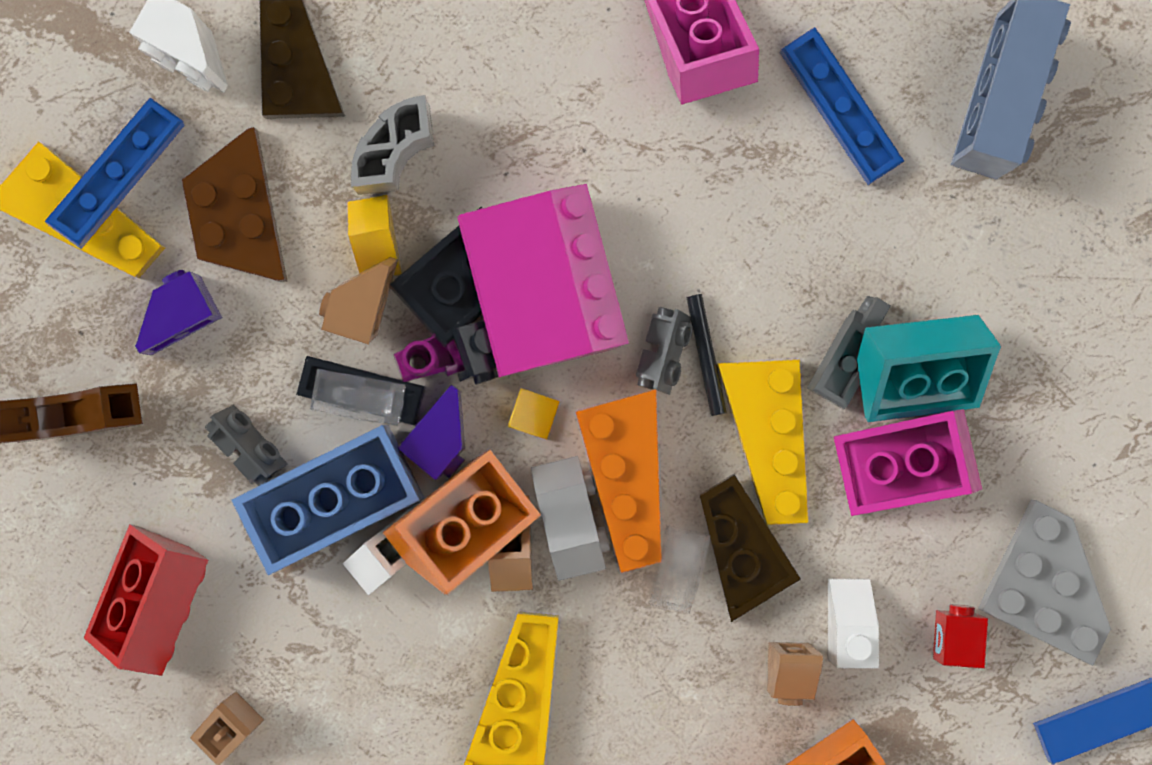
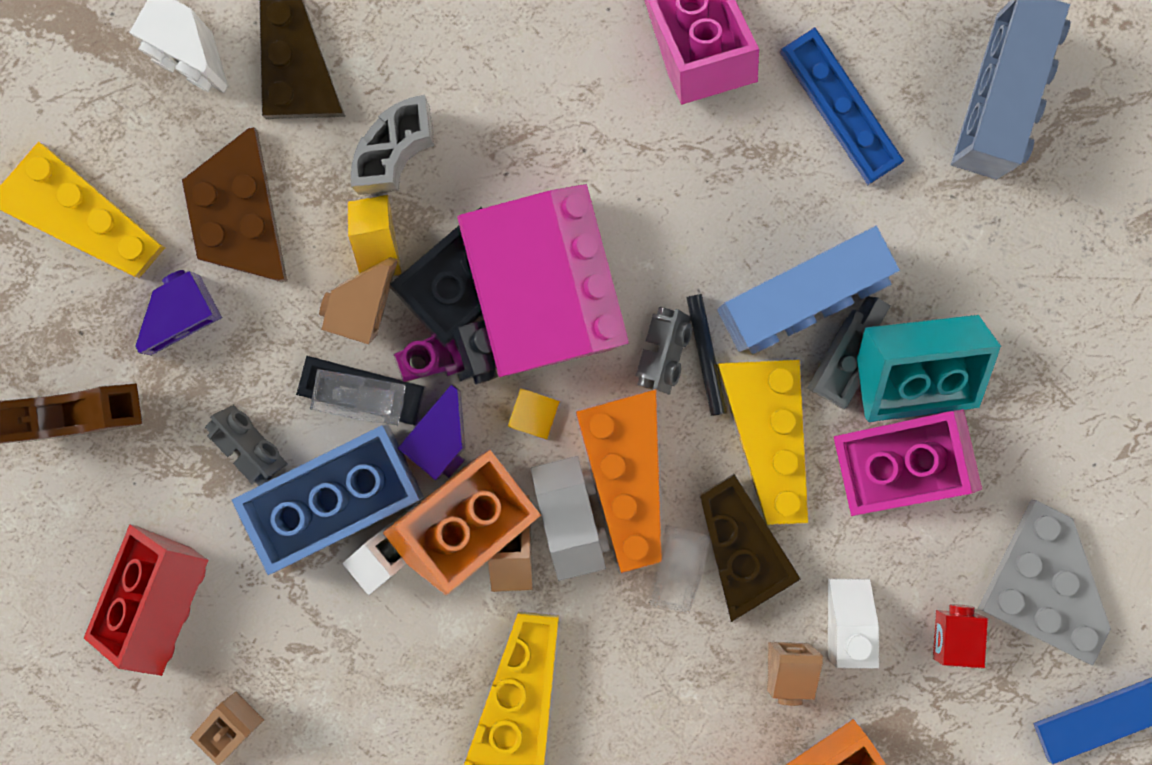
blue tile [45,98,185,249] -> none
none -> medium blue brick [717,225,900,355]

